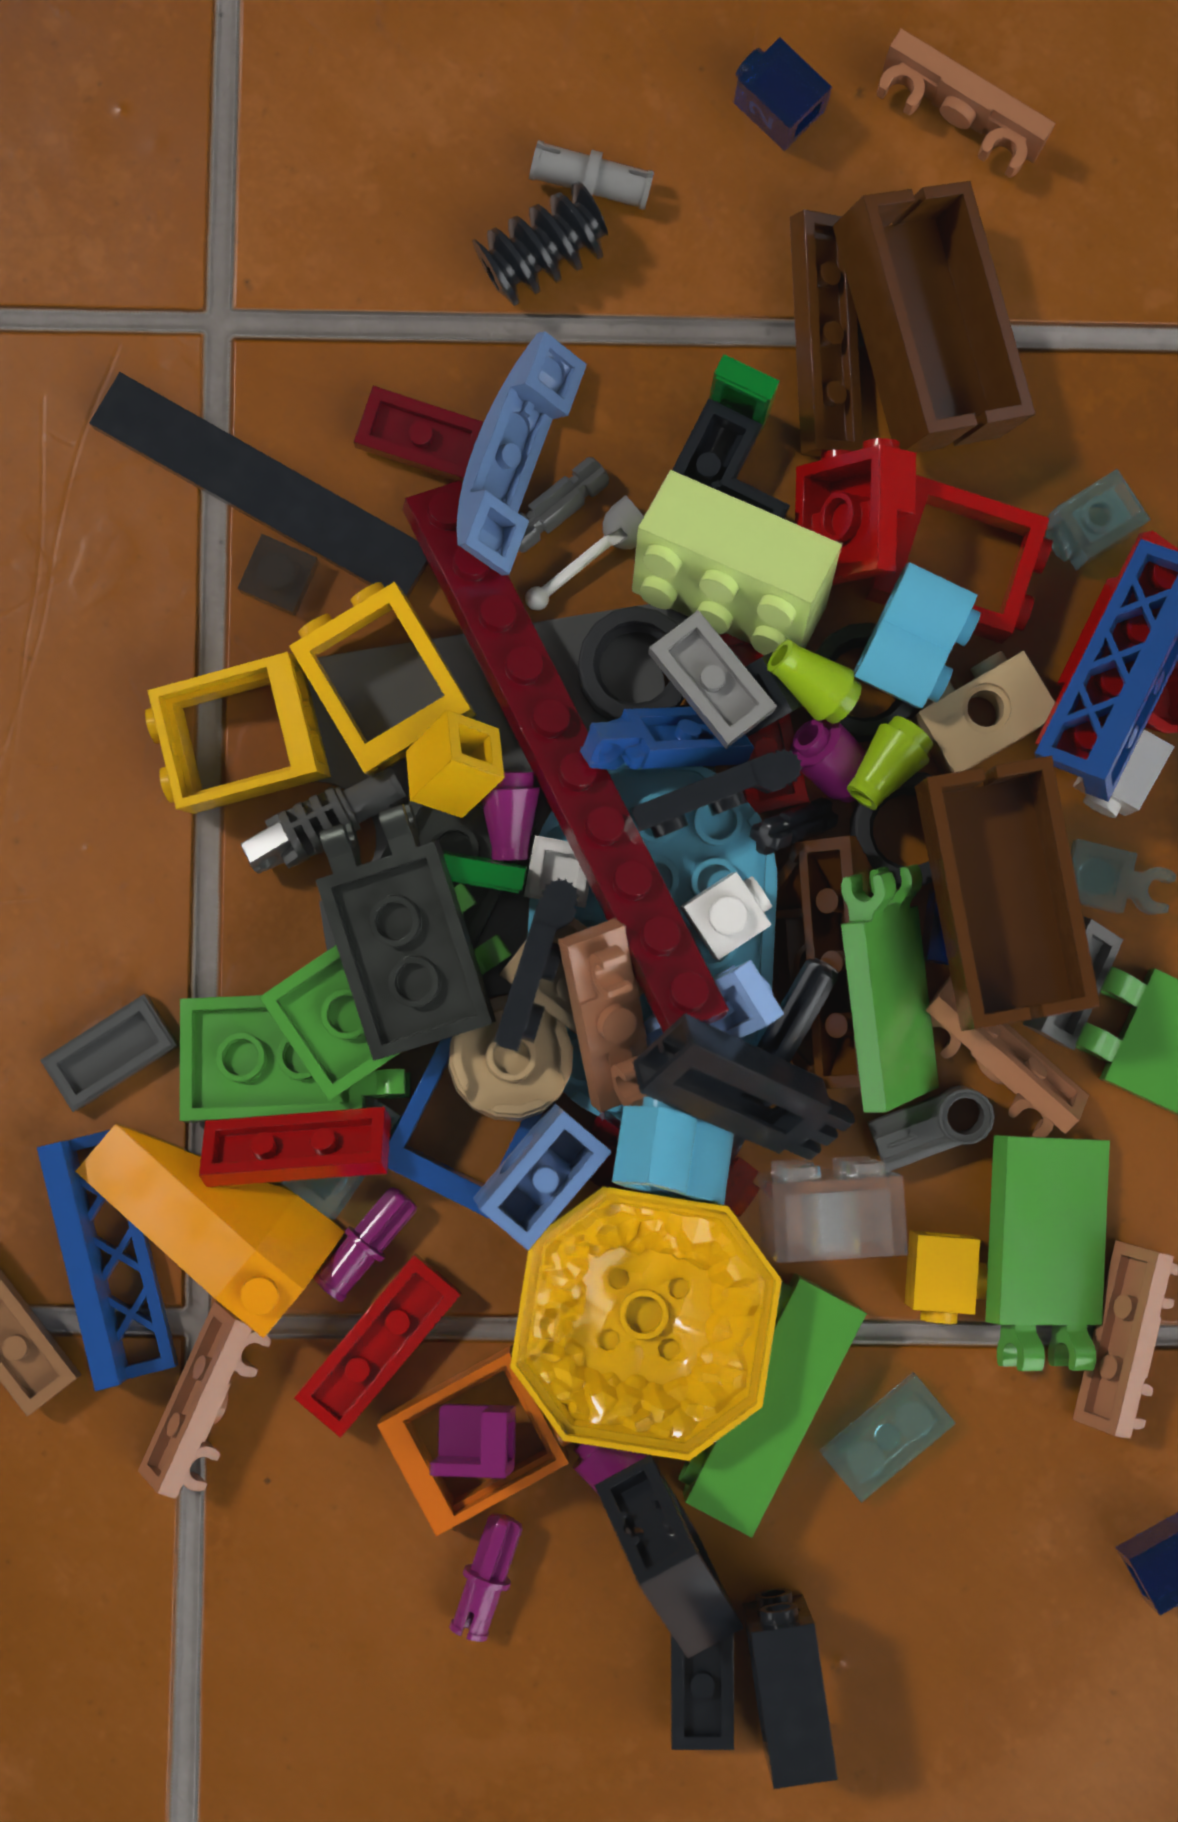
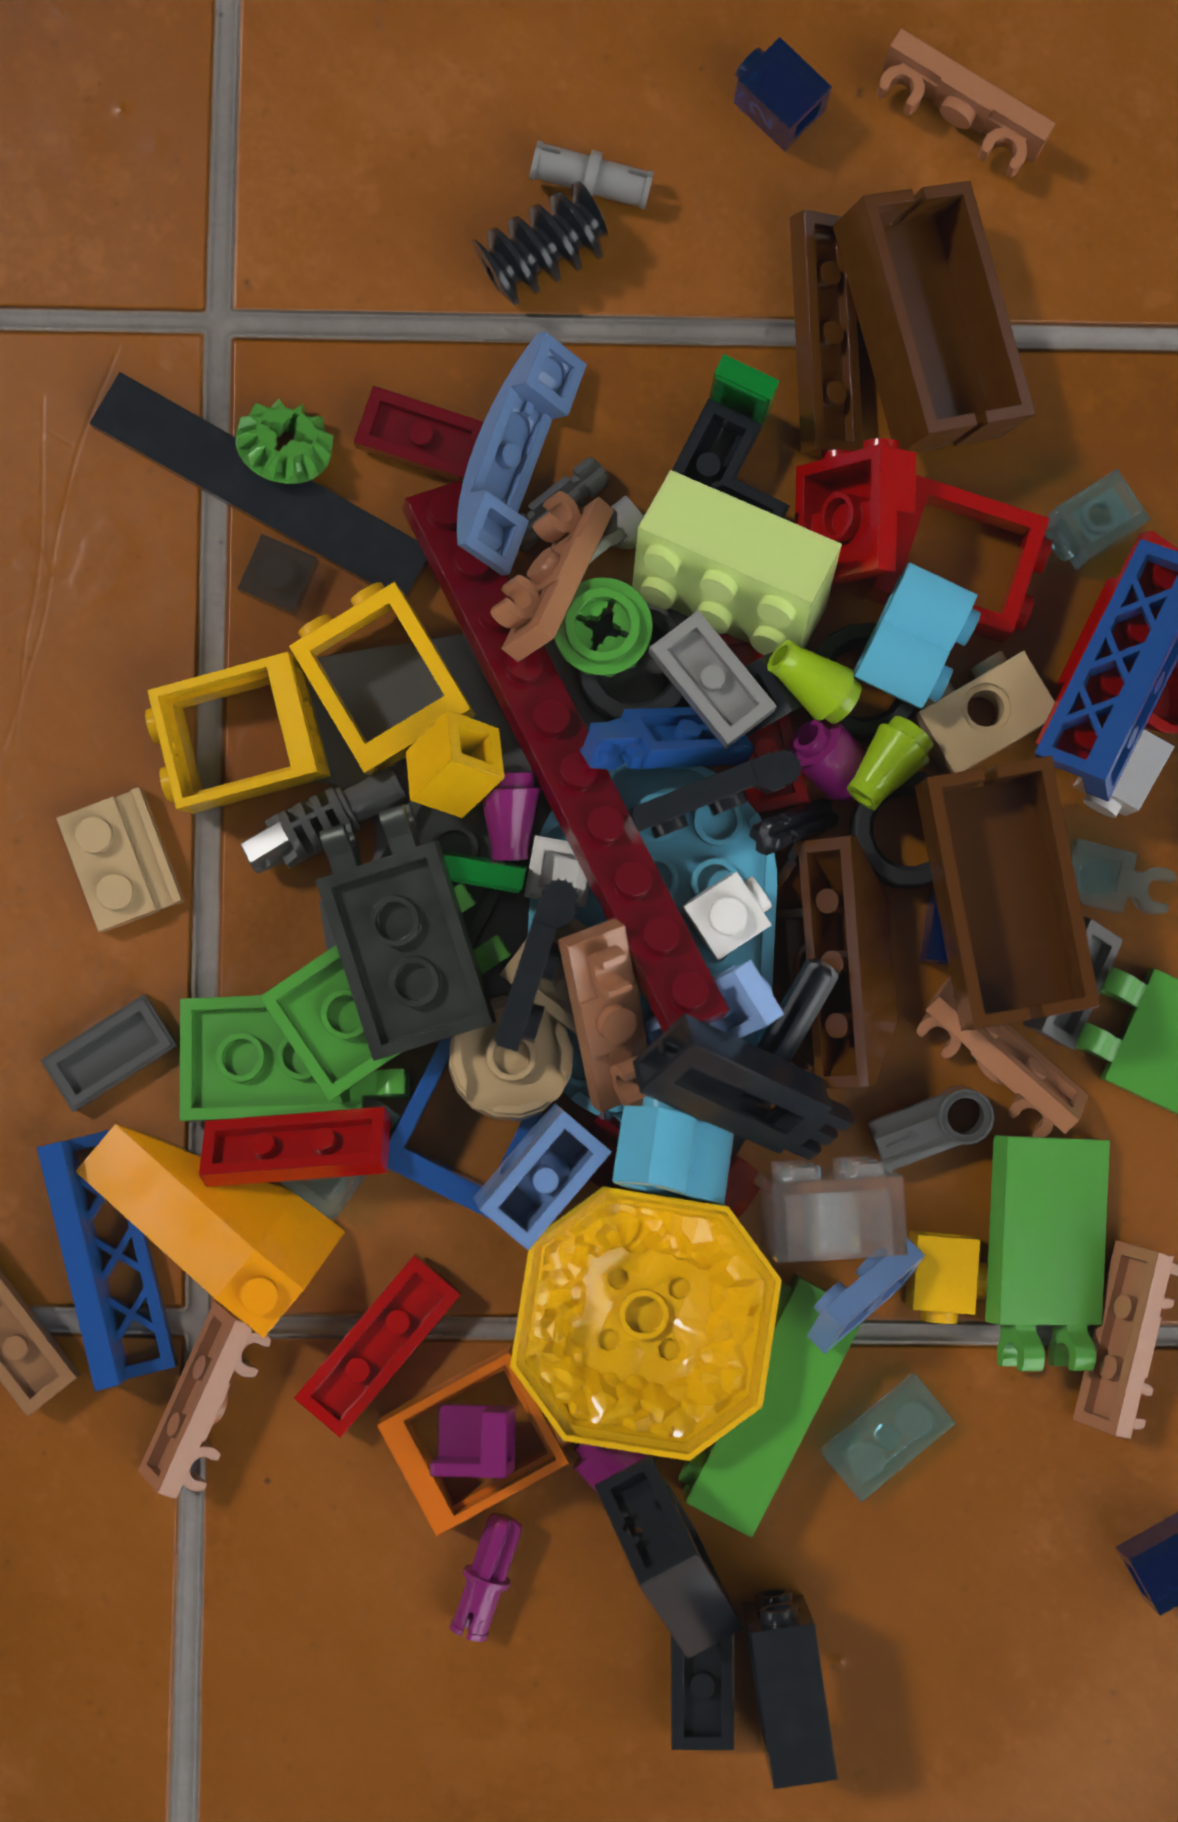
magenta axle [313,1187,417,1302] -> none
bright green tile [841,864,939,1113] -> none
none -> tan plate [56,787,185,933]
none -> bright green gear [235,398,333,484]
none -> nougat plate [490,491,614,662]
none -> bright green gear [554,577,652,678]
none -> medium blue plate [807,1238,925,1354]

